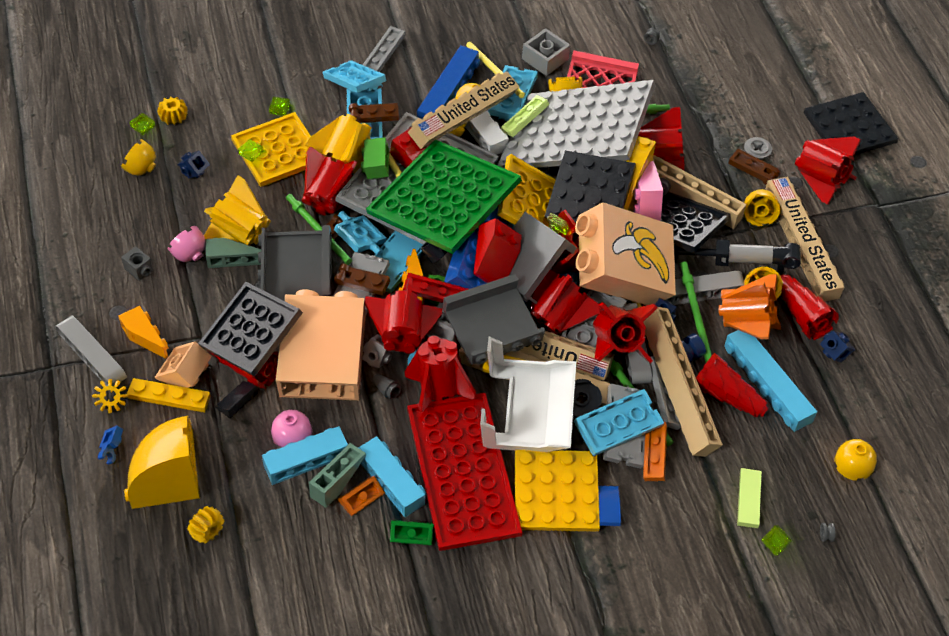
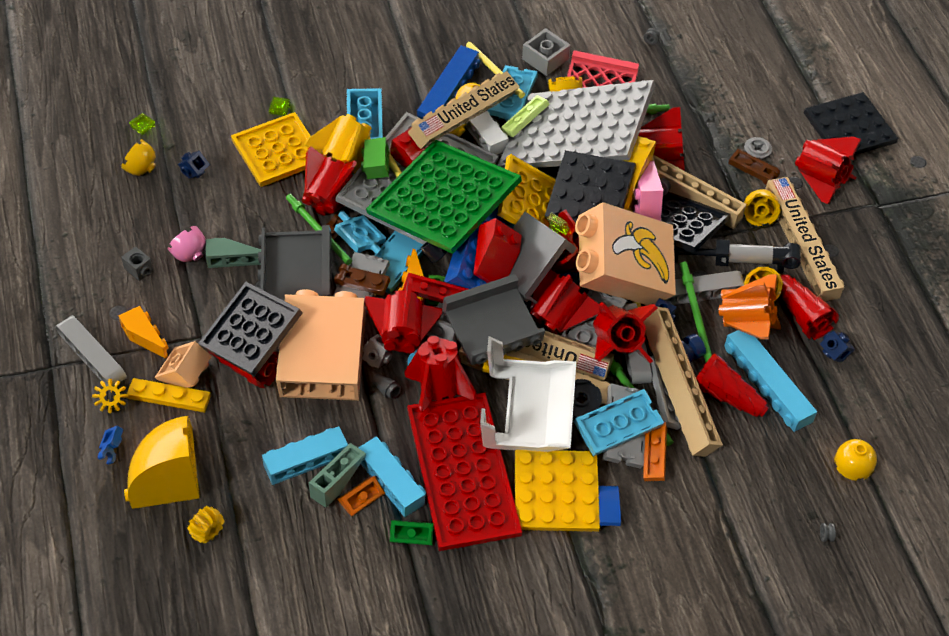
yellow gear [157,96,188,126] -> none
yellow brick [204,175,271,246] -> none
black slope [215,381,258,418] -> none
clear neon green plate [238,139,264,162] -> none
bright pink cylinder [271,410,312,448] -> none
medium azure piece [323,60,386,93] -> none
reddish brown plate [348,103,399,123] -> none
light grey plate [363,26,405,72] -> none
yellowish green tile [737,468,762,528] -> none
clear neon green plate [761,525,792,556] -> none

